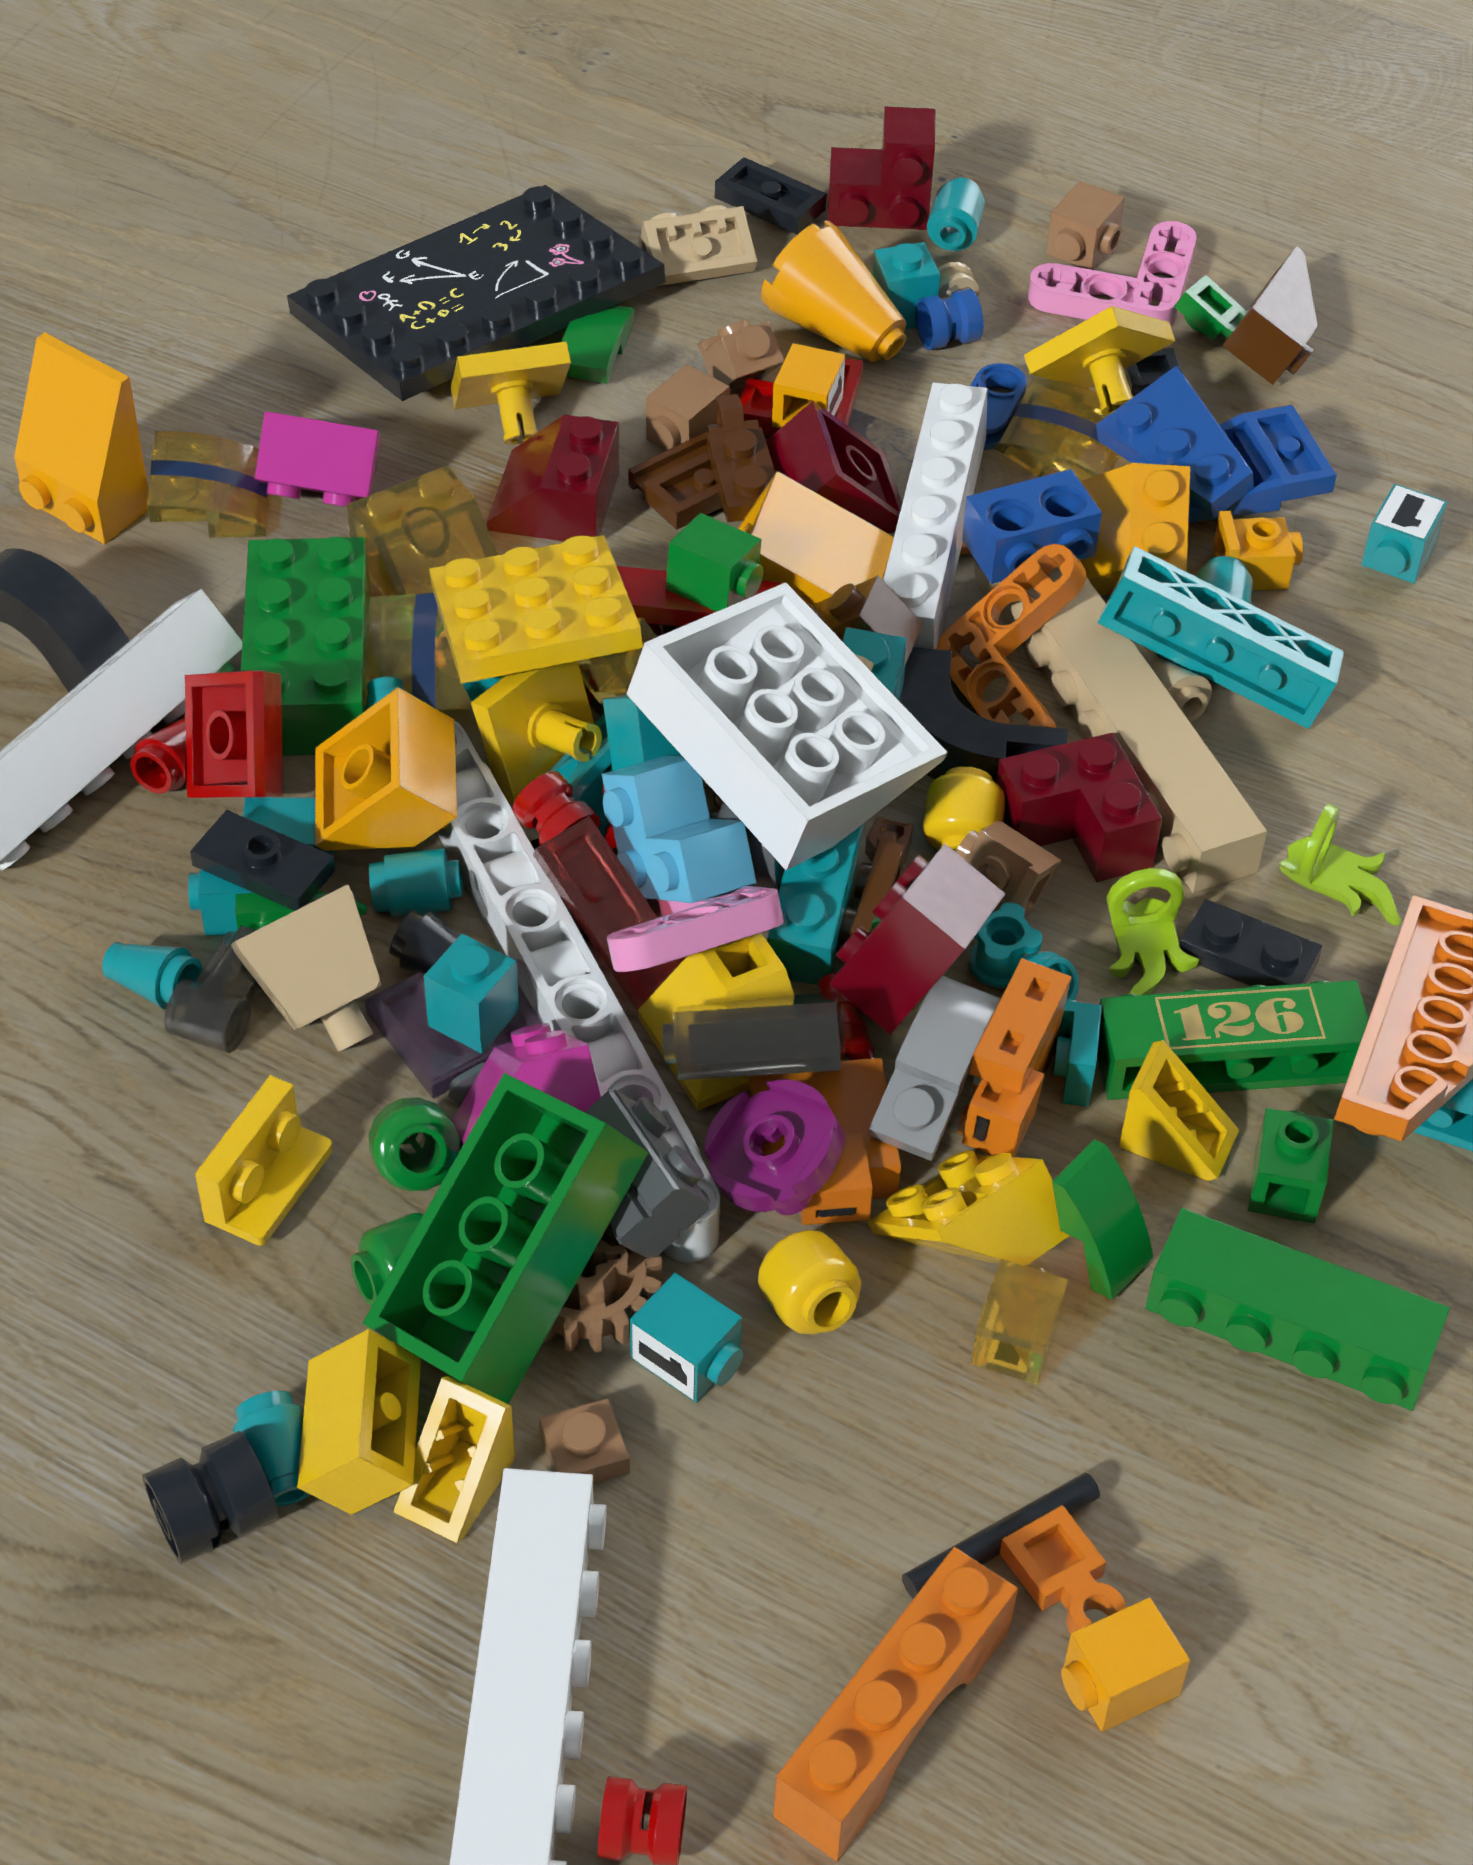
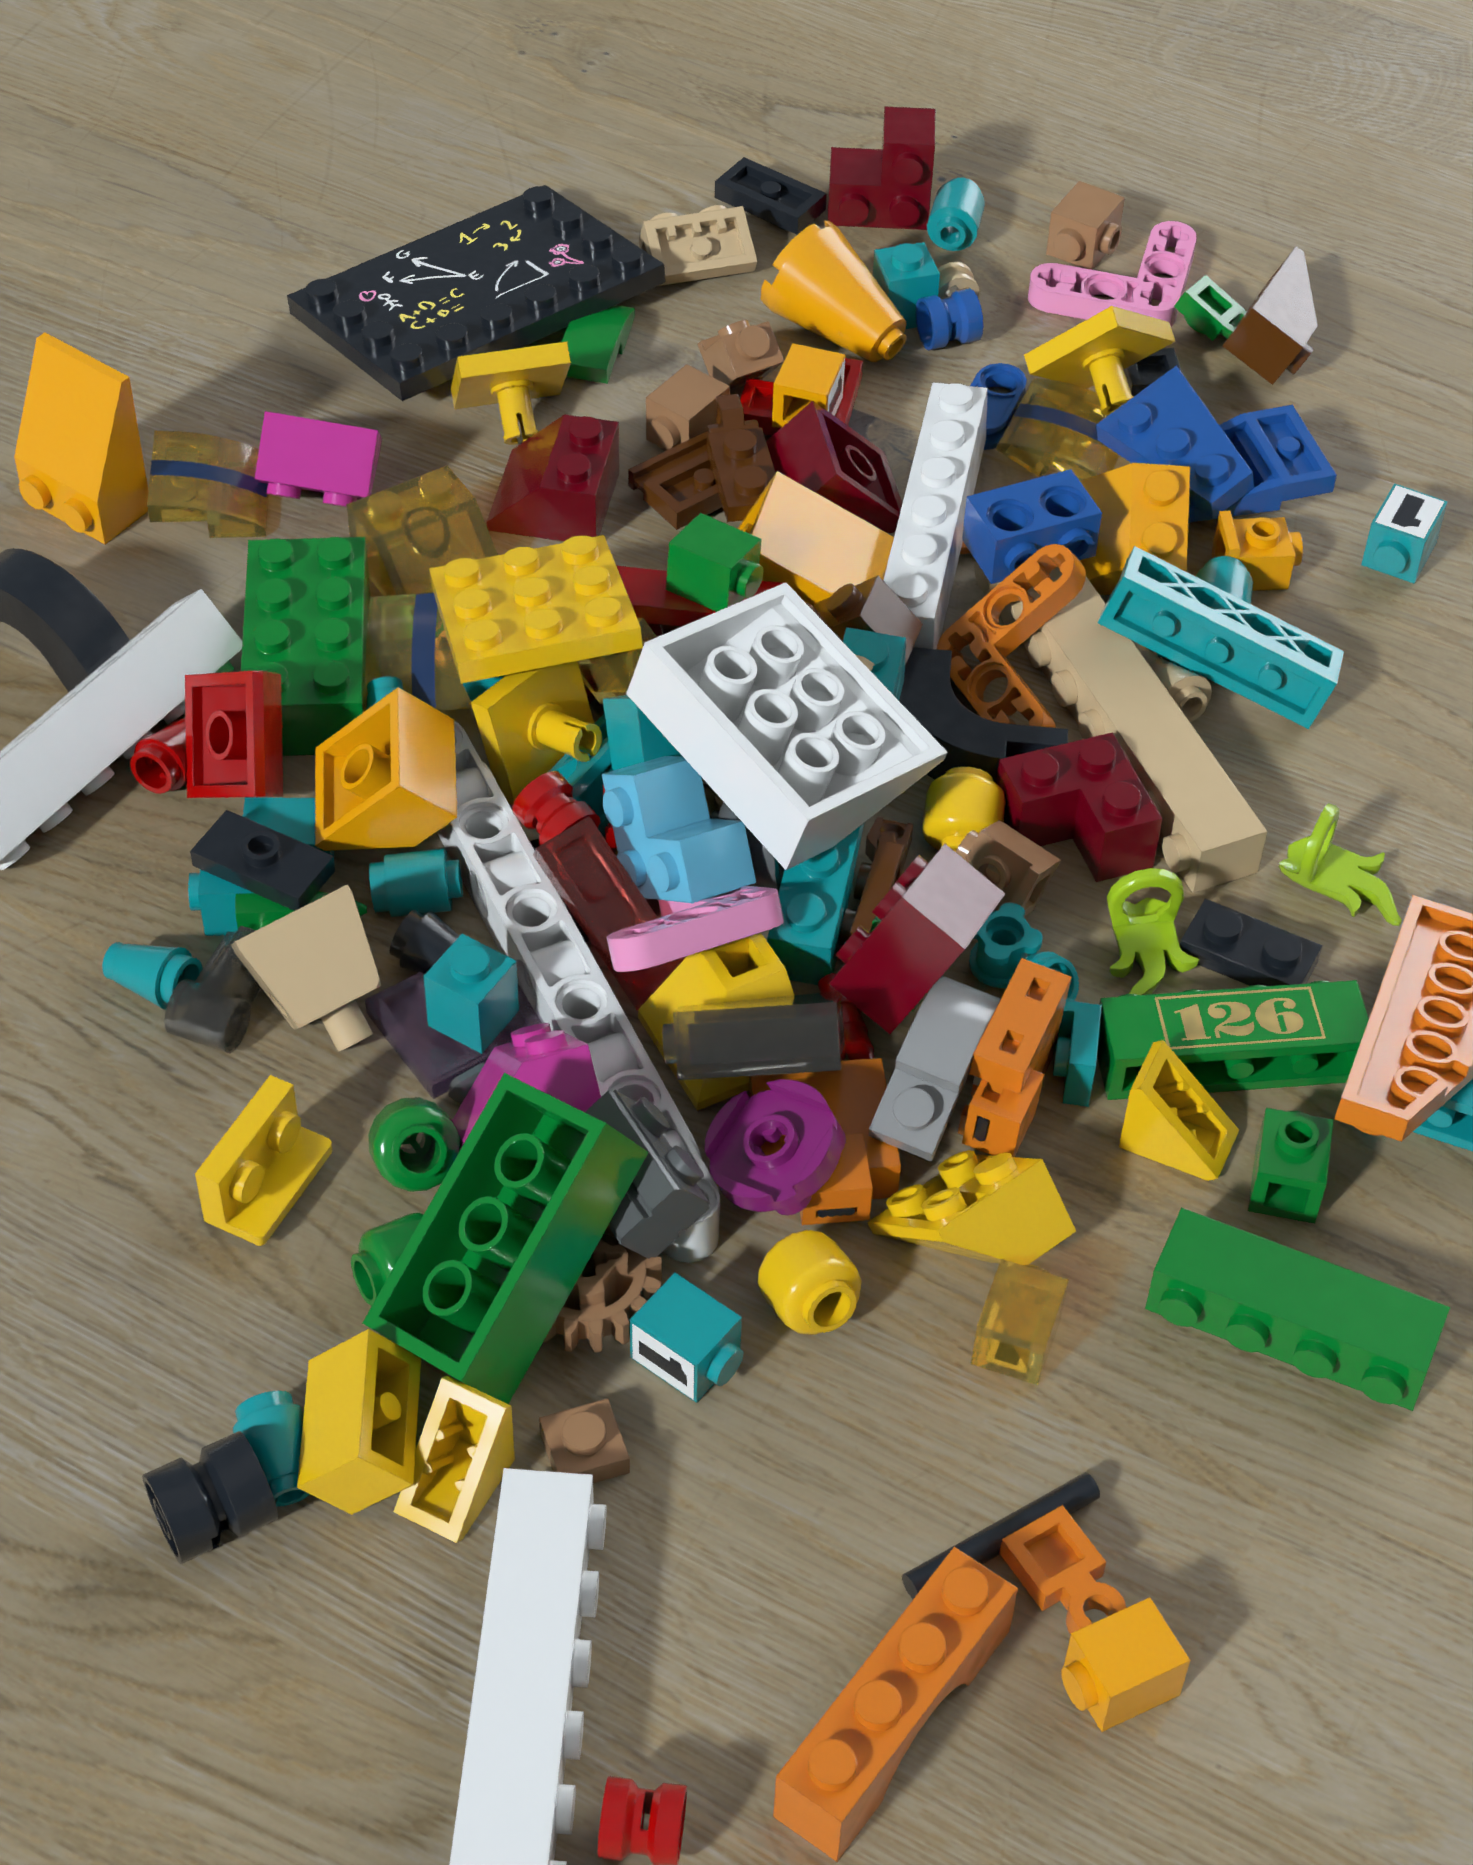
green slope [1052,1139,1153,1300] -> none

